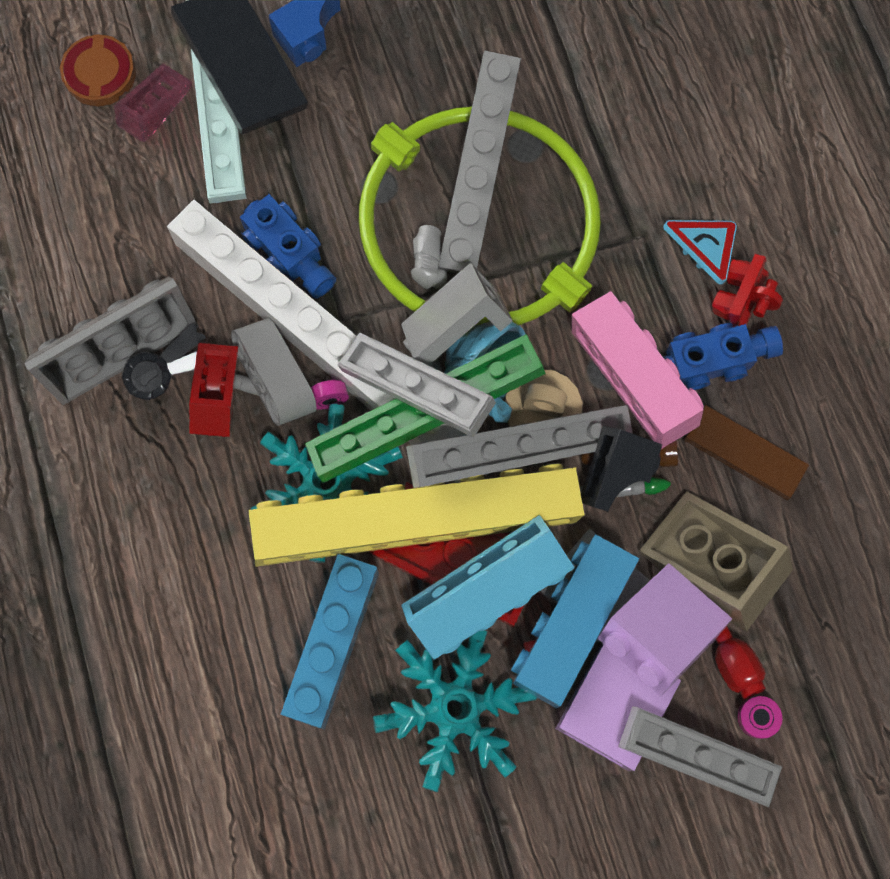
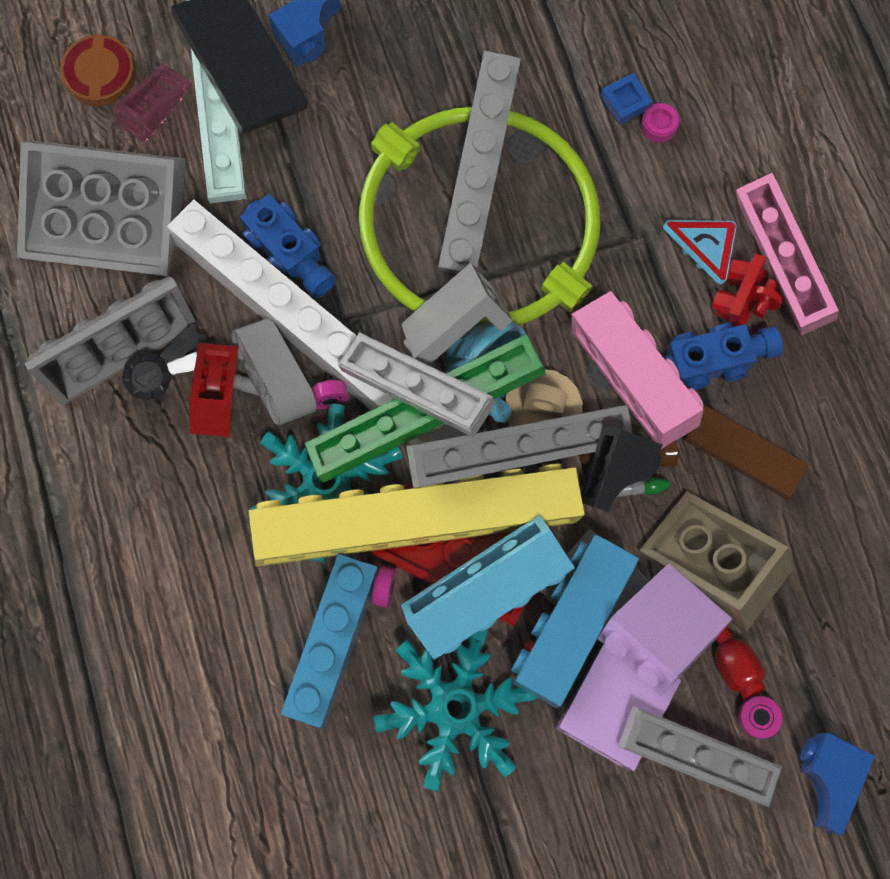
light grey arm [410,225,447,289] -> none
none -> light grey slope [17,141,186,276]
none -> dark pink tile [372,565,398,608]
none -> blue plate [600,73,653,125]
none -> dark pink tile [641,103,680,143]
none -> bright pink brick [736,173,839,336]
none -> blue arch [800,733,875,836]

